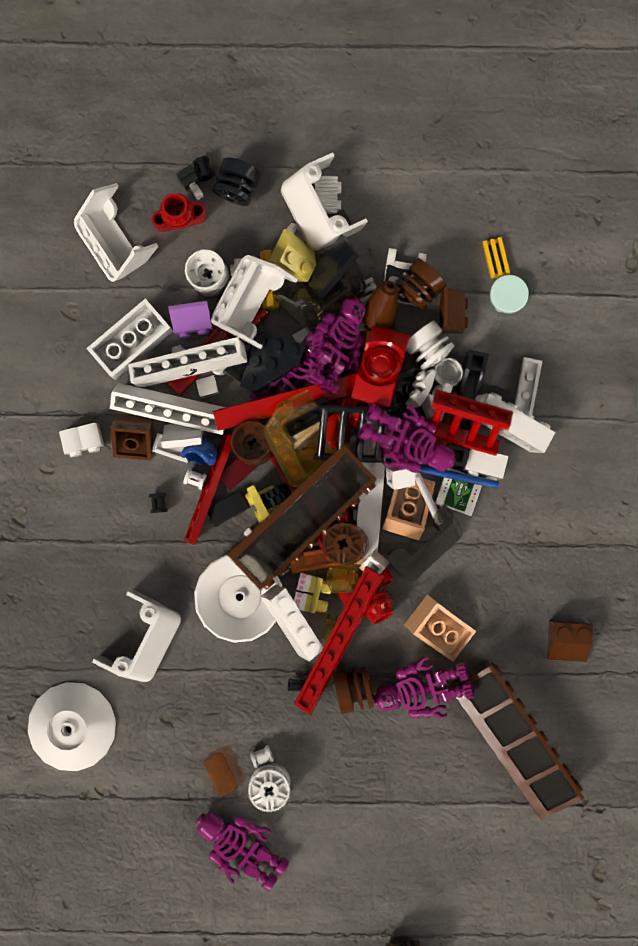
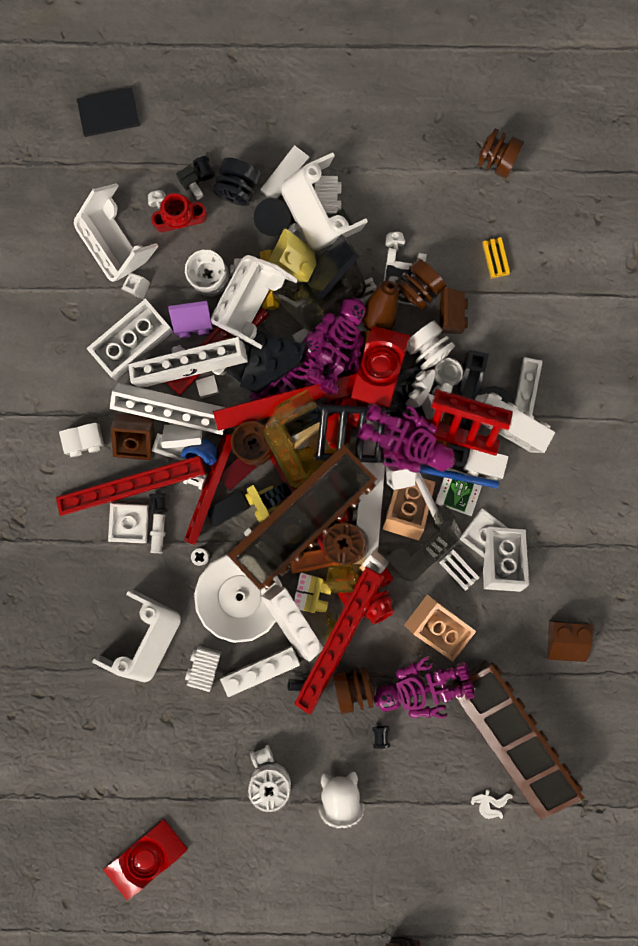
white dish [28,682,116,771] -> none
magenta piece [196,811,289,892] -> none
clear orange tile [203,752,238,797] -> none
light aqua tile [490,275,529,314] -> none
none -> red tile [56,456,206,516]
none -> black tile [77,88,140,137]
none -> red slope [103,819,188,900]
none -> white tile [108,503,150,543]
none -> white slope [122,273,150,299]
none -> white piece [148,190,166,209]
none -> white pin [150,514,166,554]
none -> white brick [185,646,222,692]
none -> white bush [191,548,210,566]
none -> white brick [220,645,300,697]
none -> black tile [254,198,292,237]
none -> white tile [260,145,310,199]
none -> white hair [318,772,365,829]
none -> black bush [372,726,390,749]
none -> white piece [385,232,405,249]
none -> white tile [439,549,479,591]
none -> white tile [459,508,508,558]
none -> white piece [471,789,513,819]
none -> reddish brown wheel [477,128,524,179]
none -> white slope [483,527,529,592]

